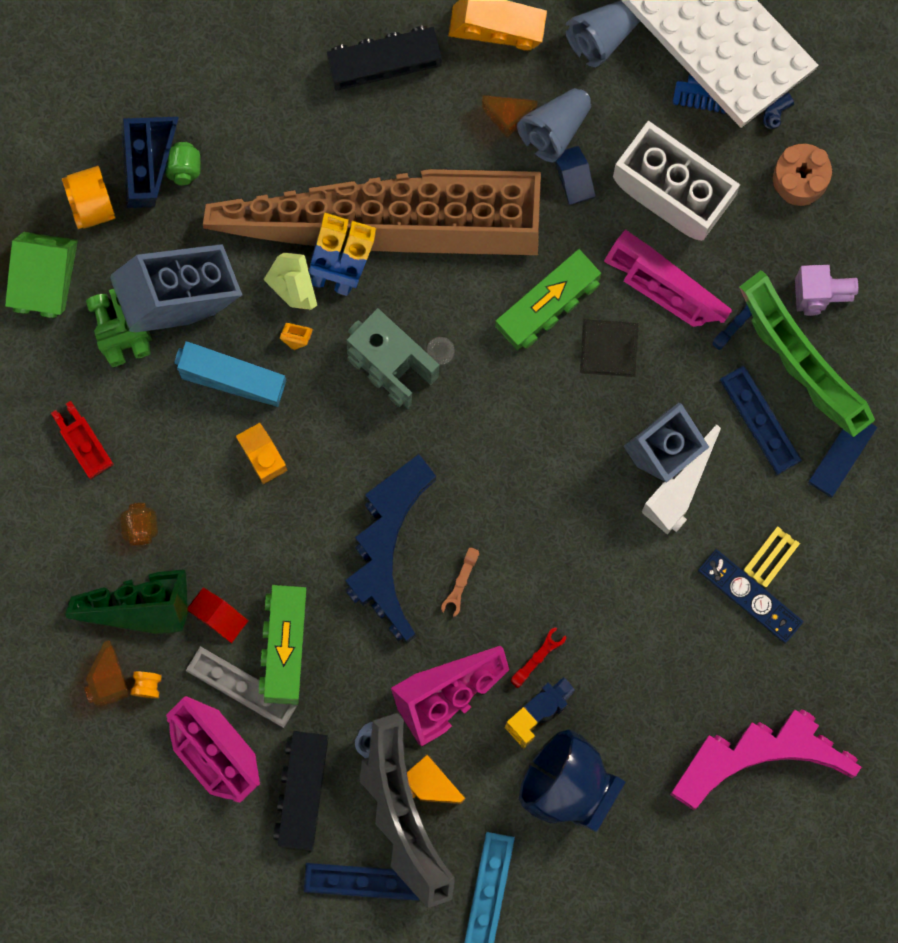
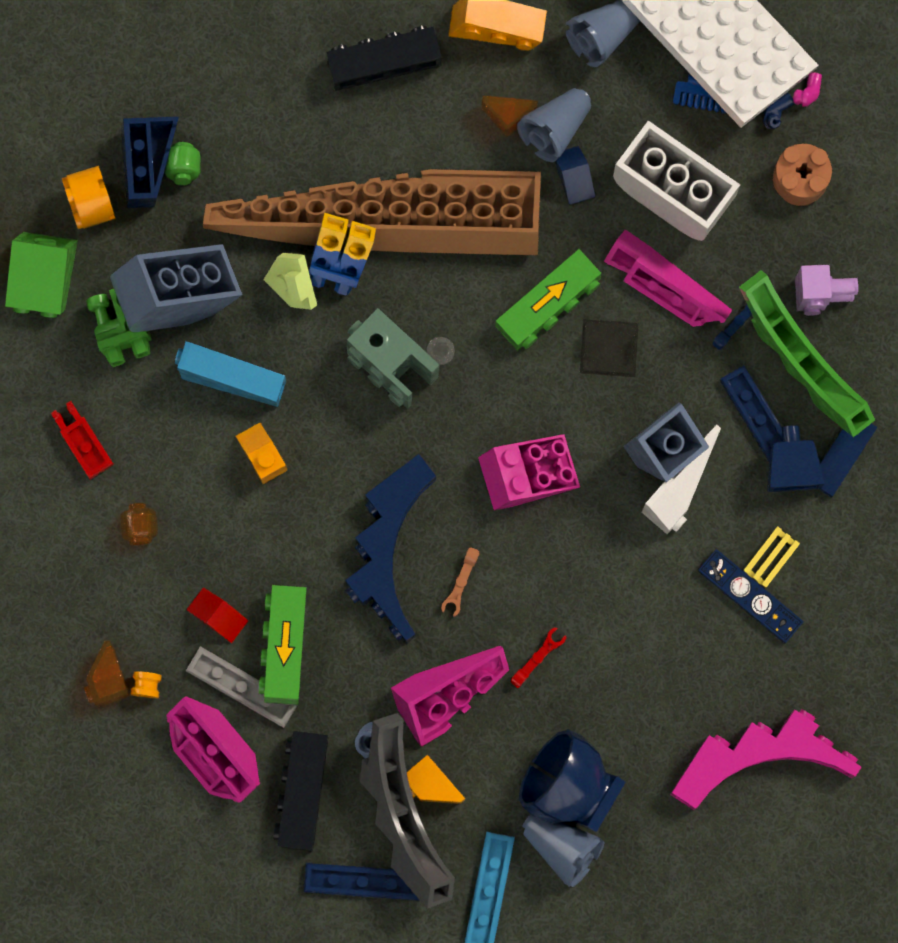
dark green wedge [65,570,188,634] -> none
light orange slope [280,323,313,350] -> none
dark blue hips [505,677,575,749] -> none
none -> dark pink slope [478,434,580,510]
none -> sand blue cone [522,814,605,887]
none -> dark blue torso [767,426,825,492]
none -> dark pink arm [793,73,822,107]

